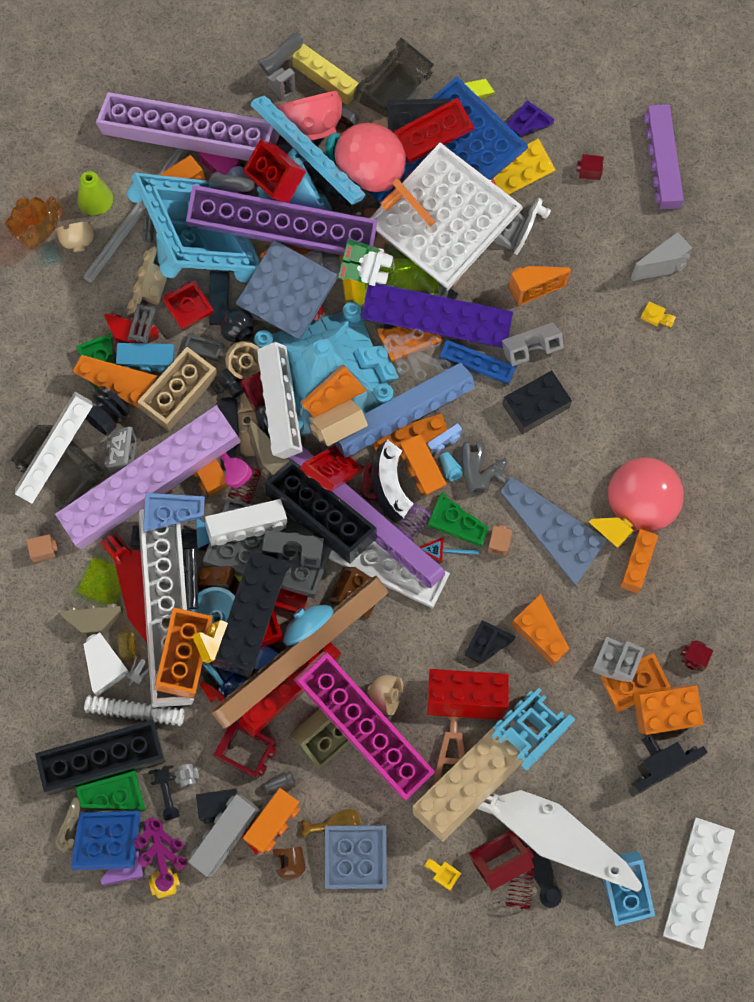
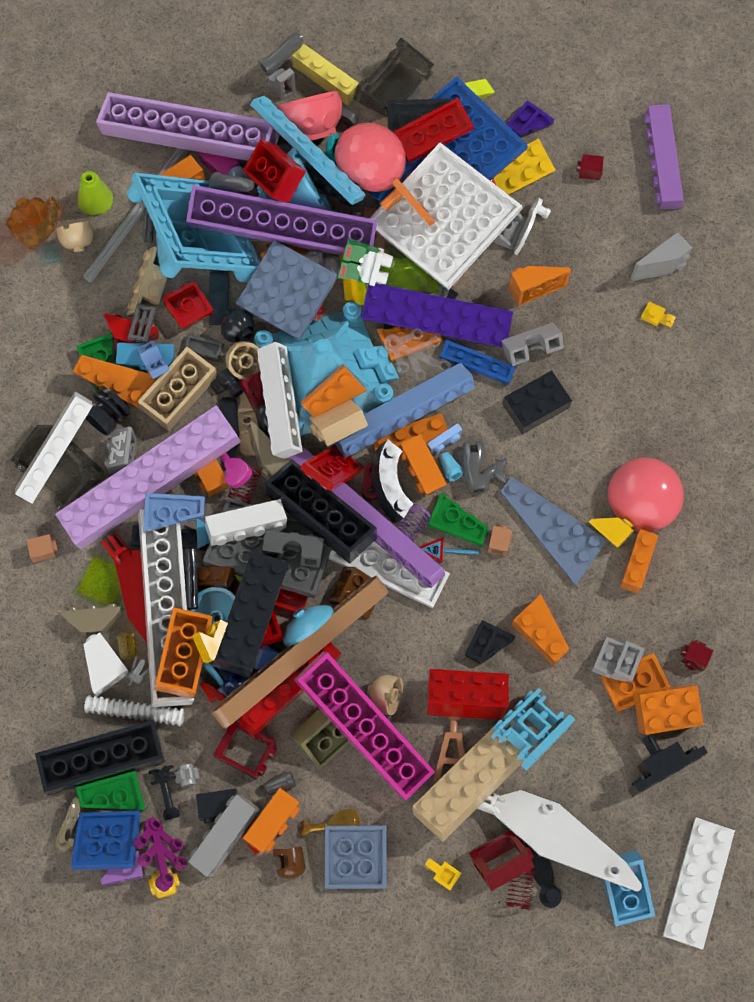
none -> medium blue slope [136,340,170,379]

